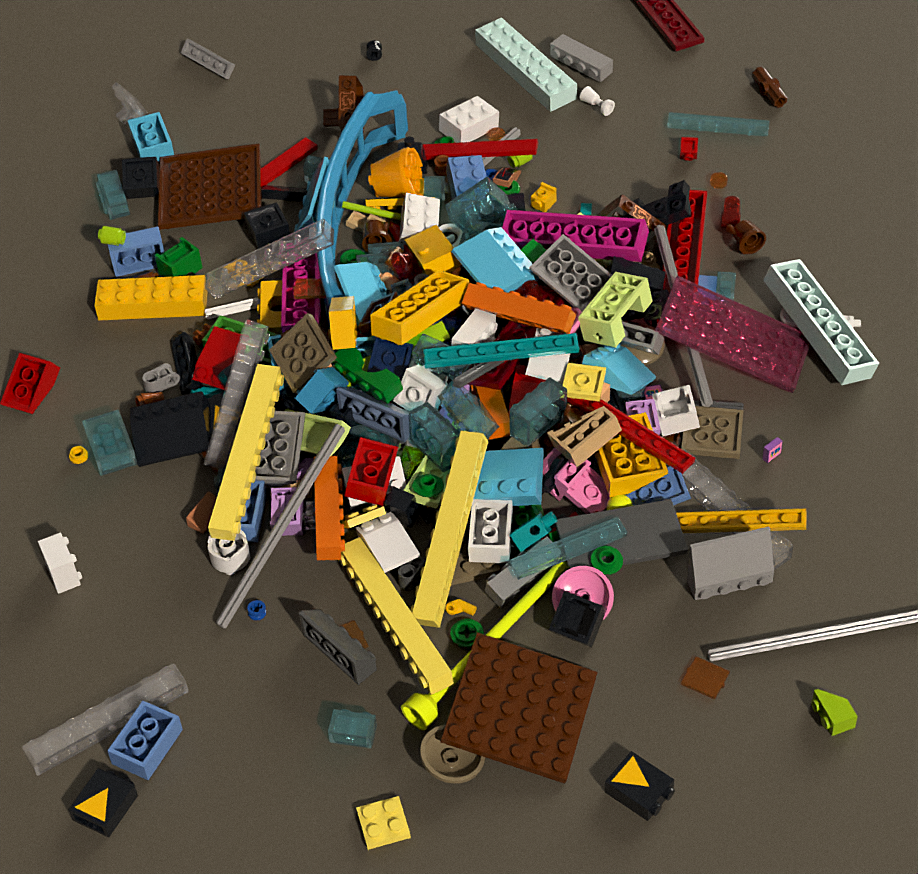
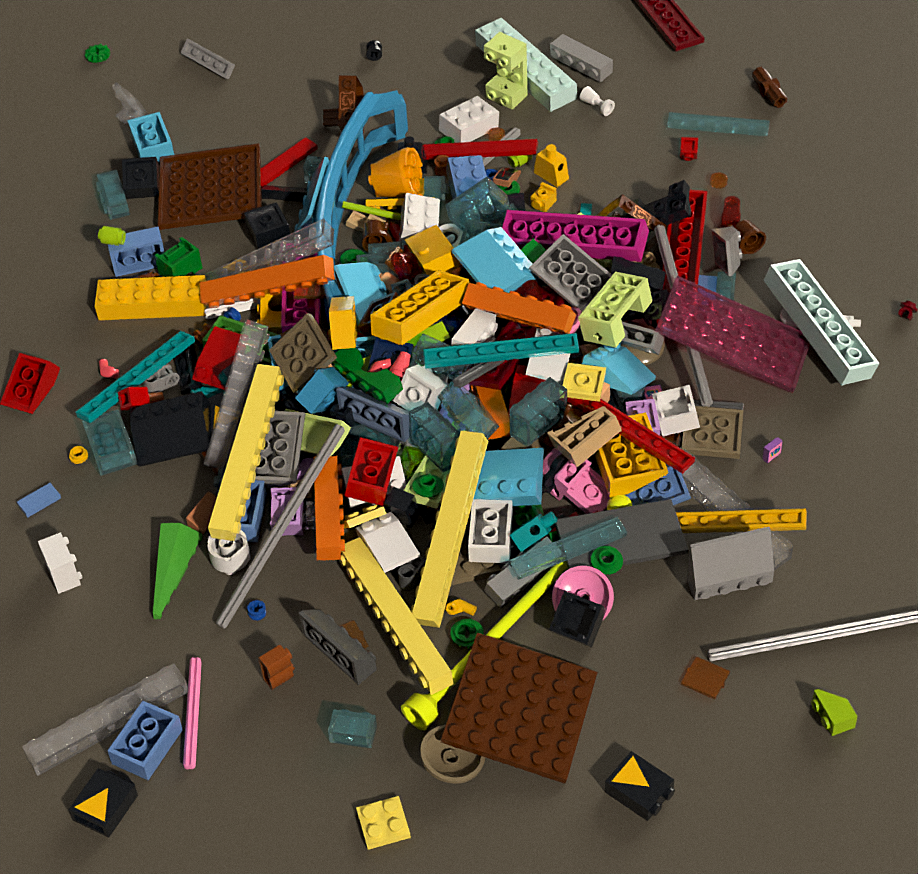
none -> medium blue tile [17,483,61,518]
none -> teal tile [76,331,195,423]
none -> green gear [85,44,110,63]
none -> coral arm [99,359,119,379]
none -> red brick [118,387,150,410]
none -> bright green wedge [153,523,203,619]
none -> bright pink axle [183,657,202,770]
none -> orange brick [200,255,335,308]
none -> blue bush [223,307,241,321]
none -> dark orange brick [258,645,295,690]
none -> coral arm [368,358,392,372]
none -> coral cone [389,351,411,381]
none -> yellowish green plate [484,32,528,109]
none -> yellow torso [534,144,569,188]
none -> light grey slope [712,226,742,276]
none -> dark red plate [898,300,918,321]

